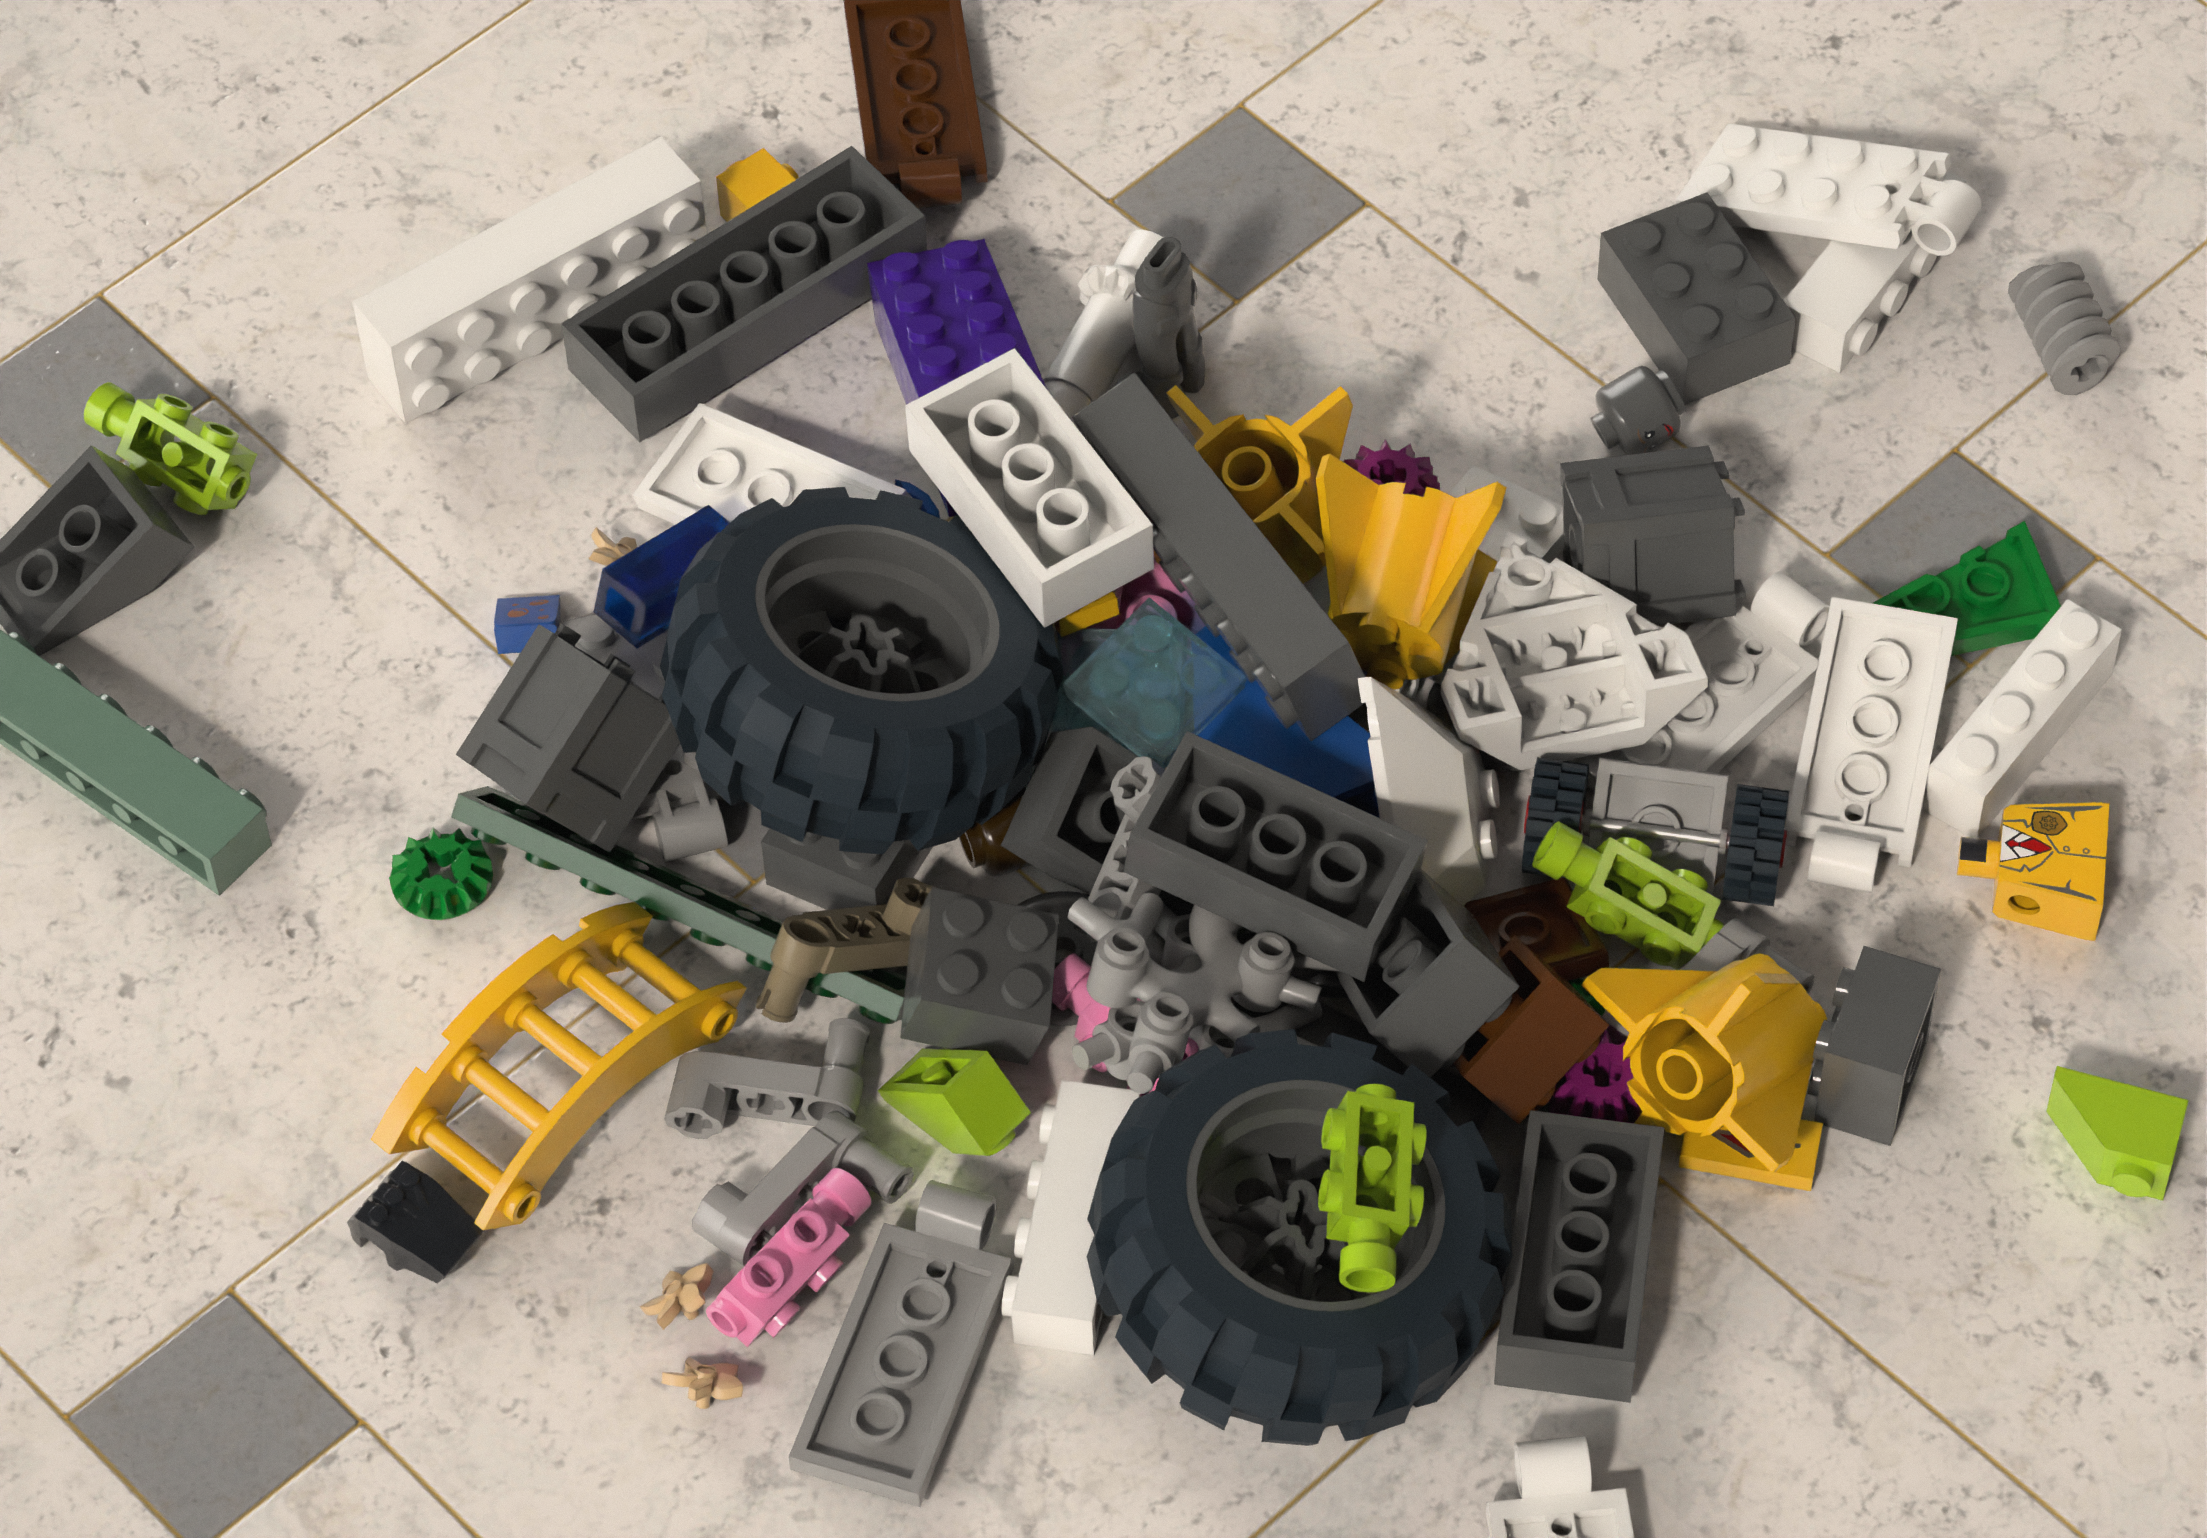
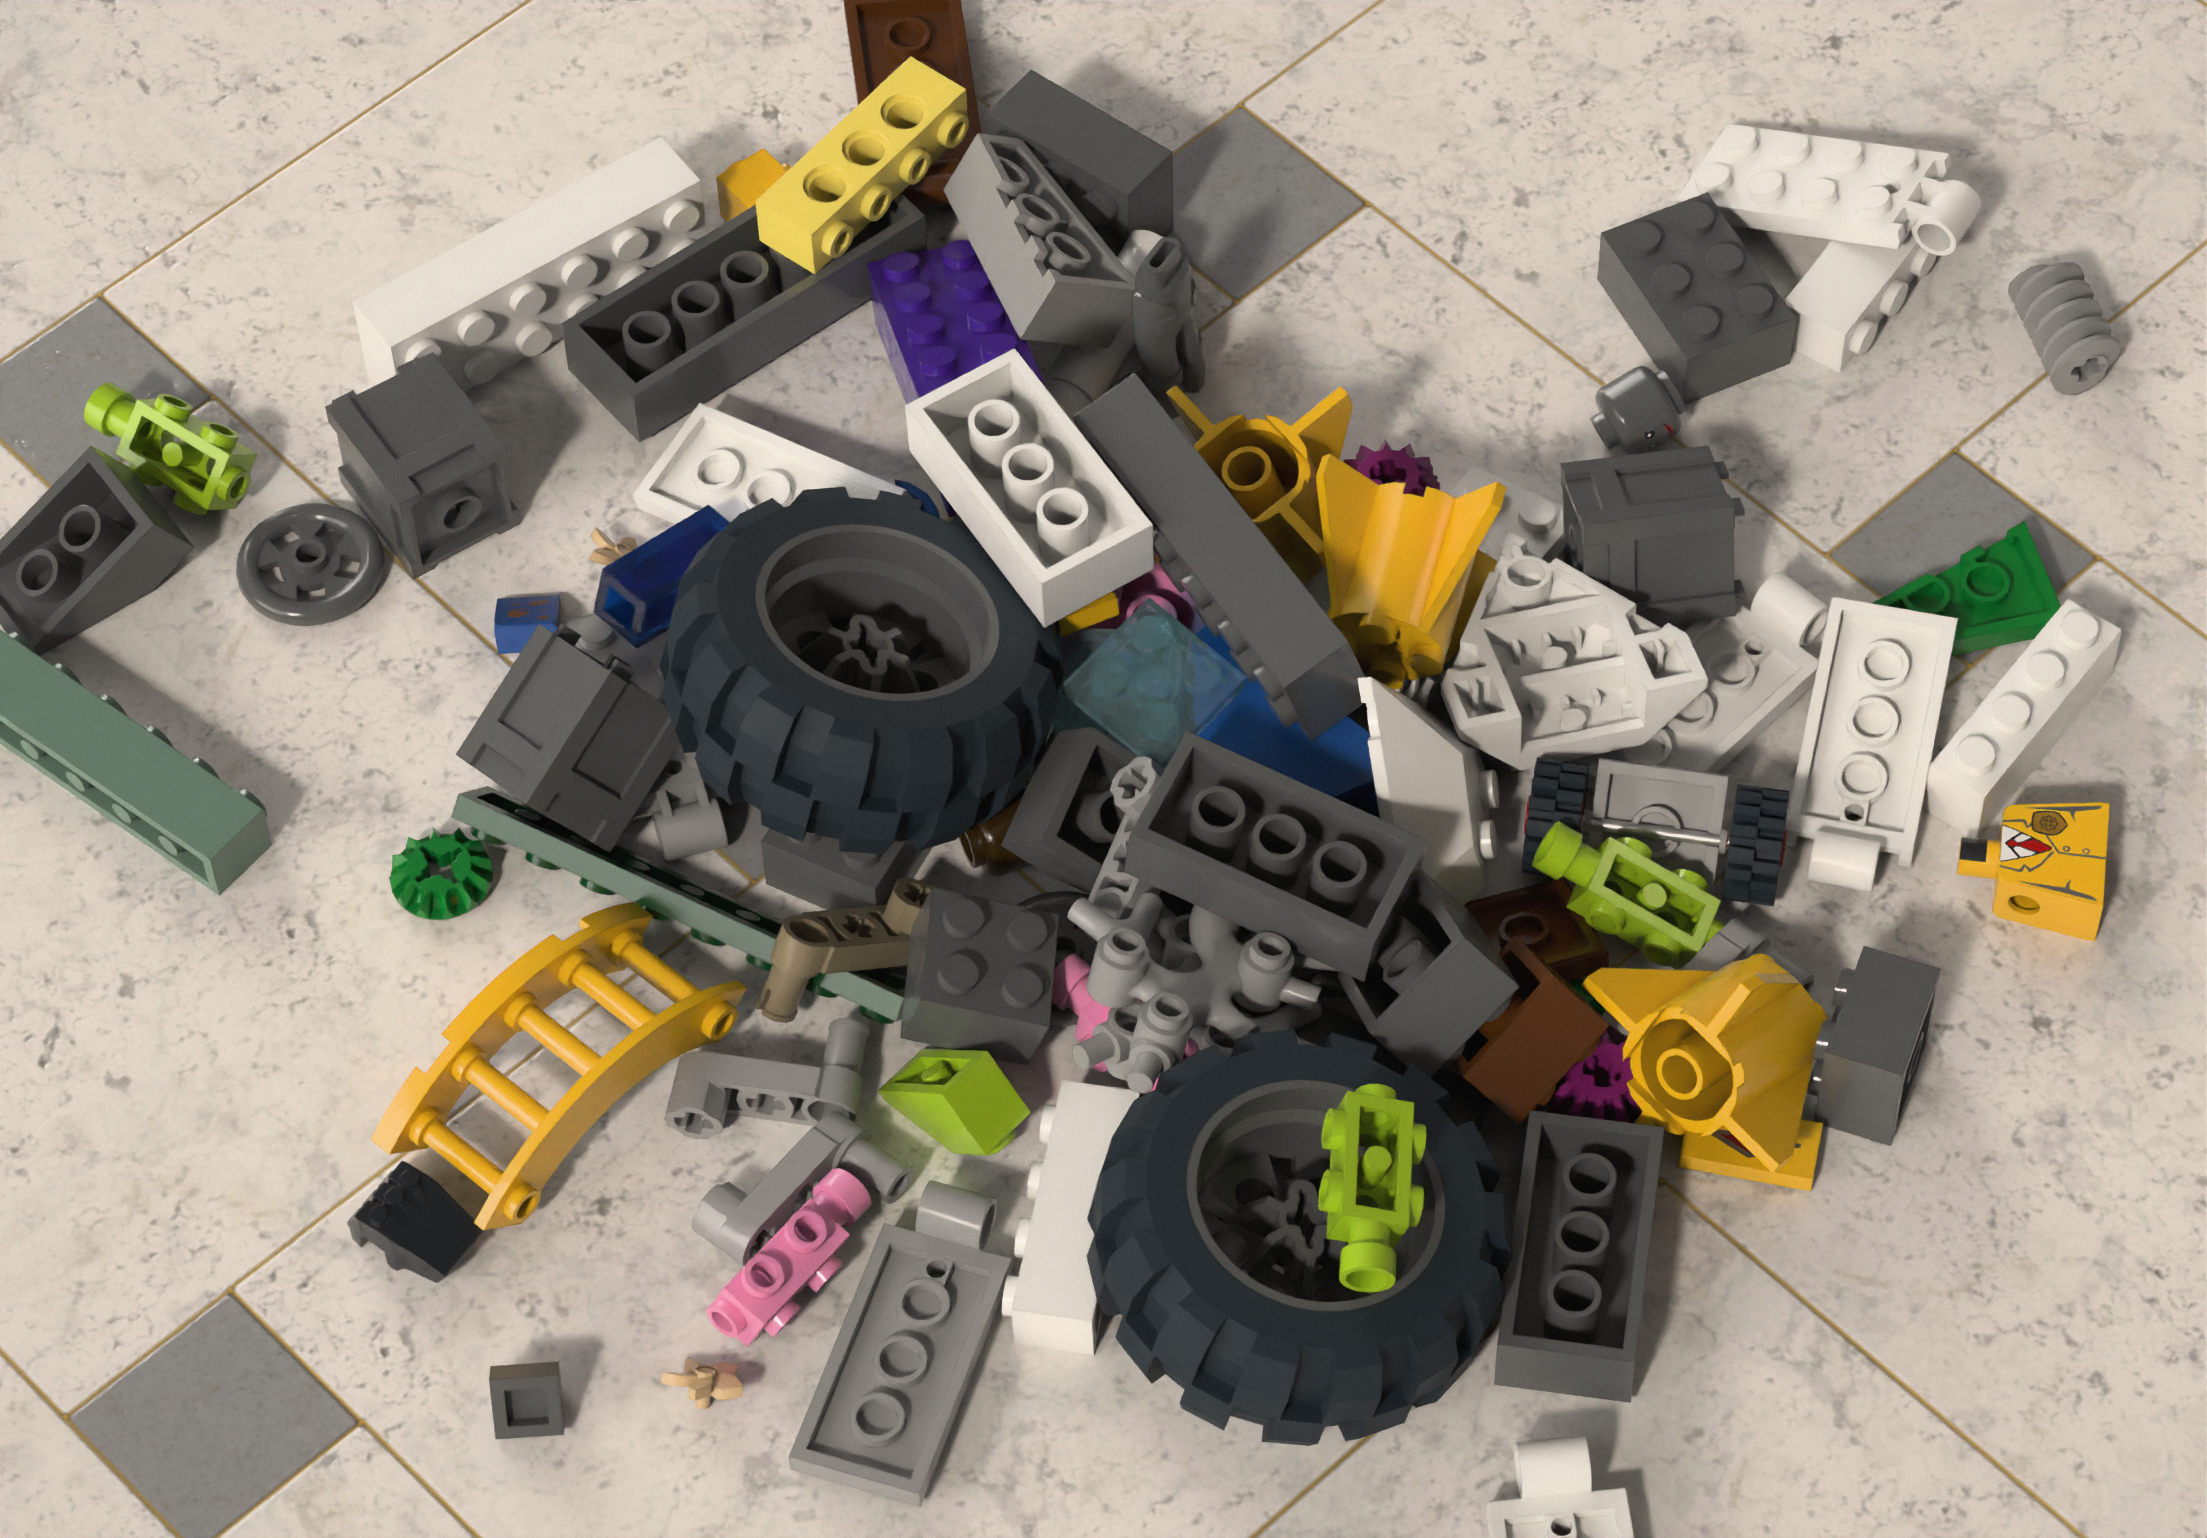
tan plant [640,1263,714,1330] -> none
lime slope [2046,1066,2189,1201] -> none
none -> dark grey plate [236,503,385,626]
none -> dark grey container [325,352,520,580]
none -> dark grey tile [489,1361,565,1439]
none -> light yellow brick [755,56,969,274]
none -> light grey wedge [943,133,1135,348]
none -> dark grey brick [986,70,1174,257]

